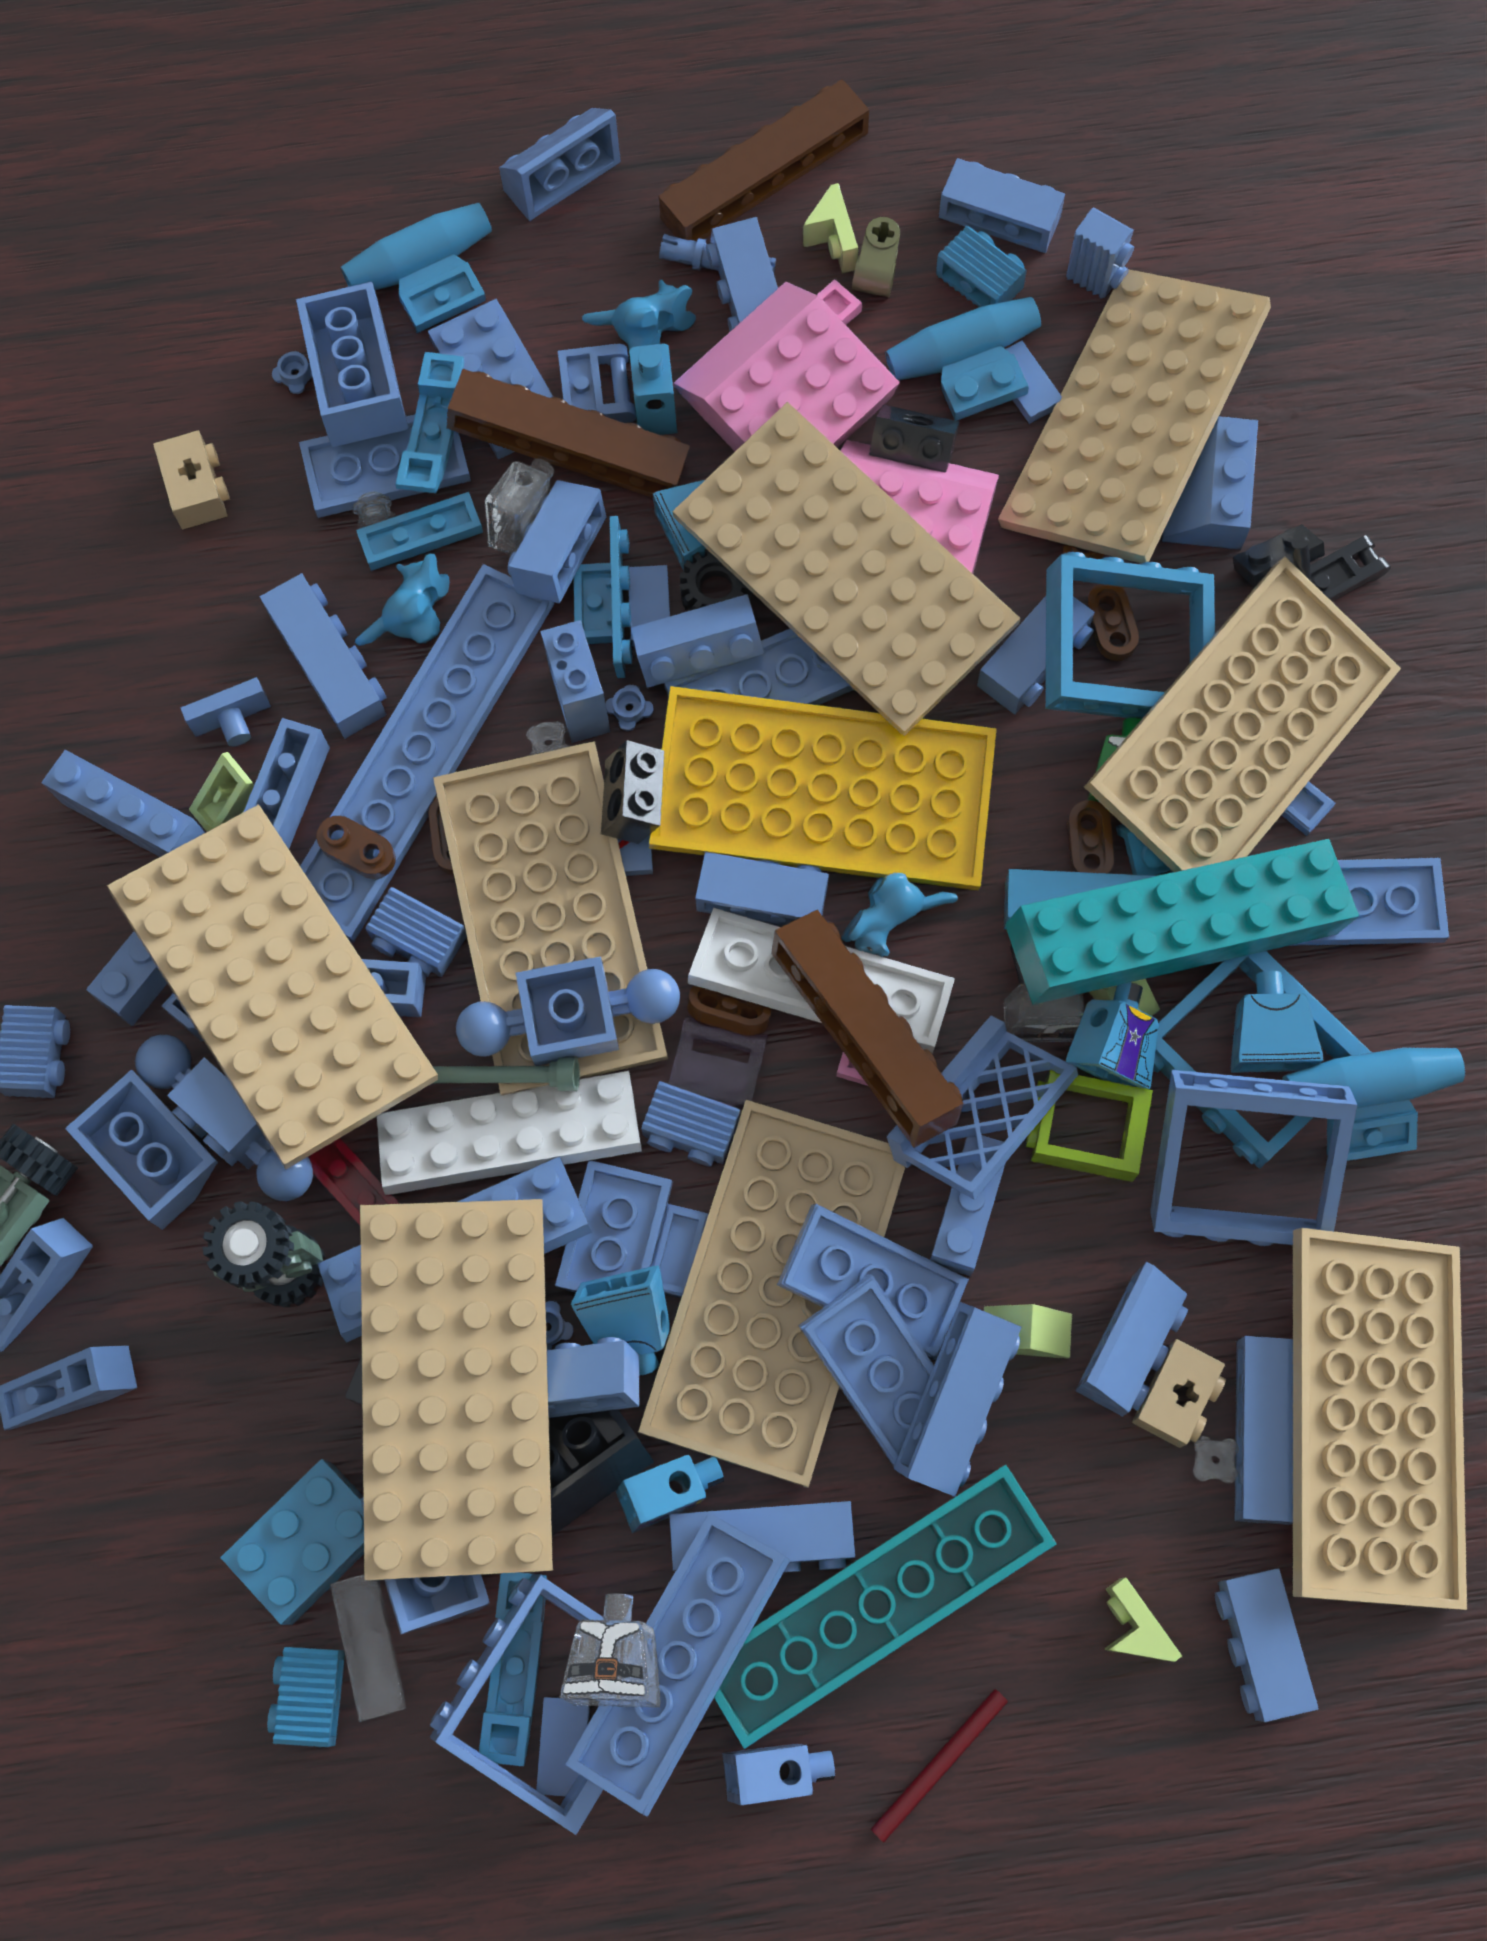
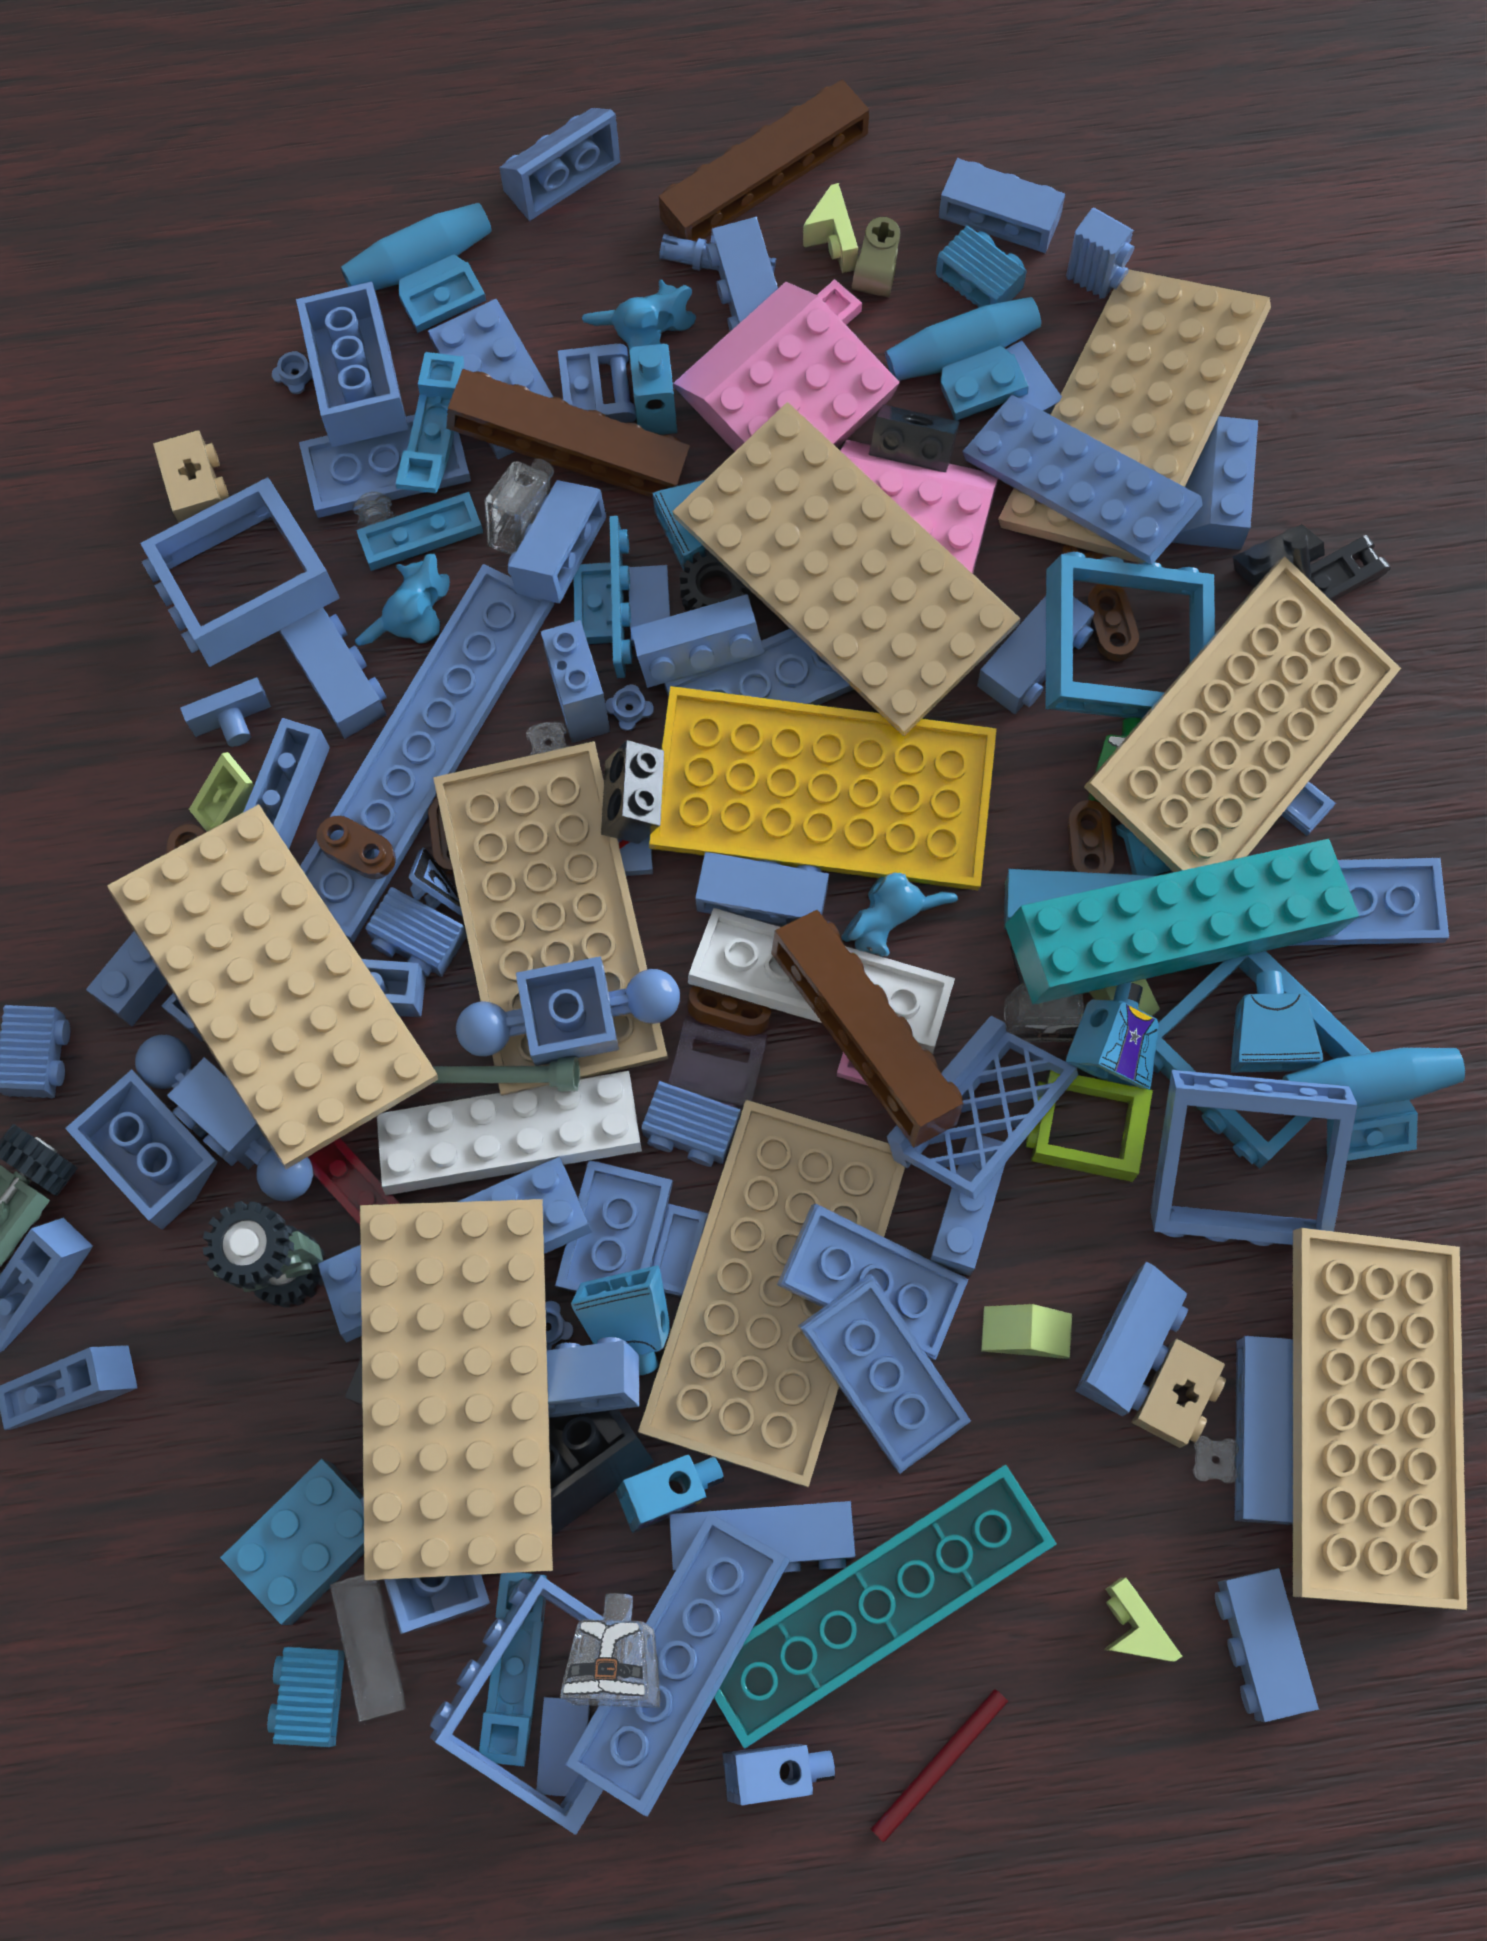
medium blue brick [41,750,206,857] -> none
medium blue brick [894,1302,1022,1496] -> none
none -> medium blue window [140,477,340,667]
none -> medium blue piece [409,847,463,917]
none -> medium blue plate [963,395,1203,565]

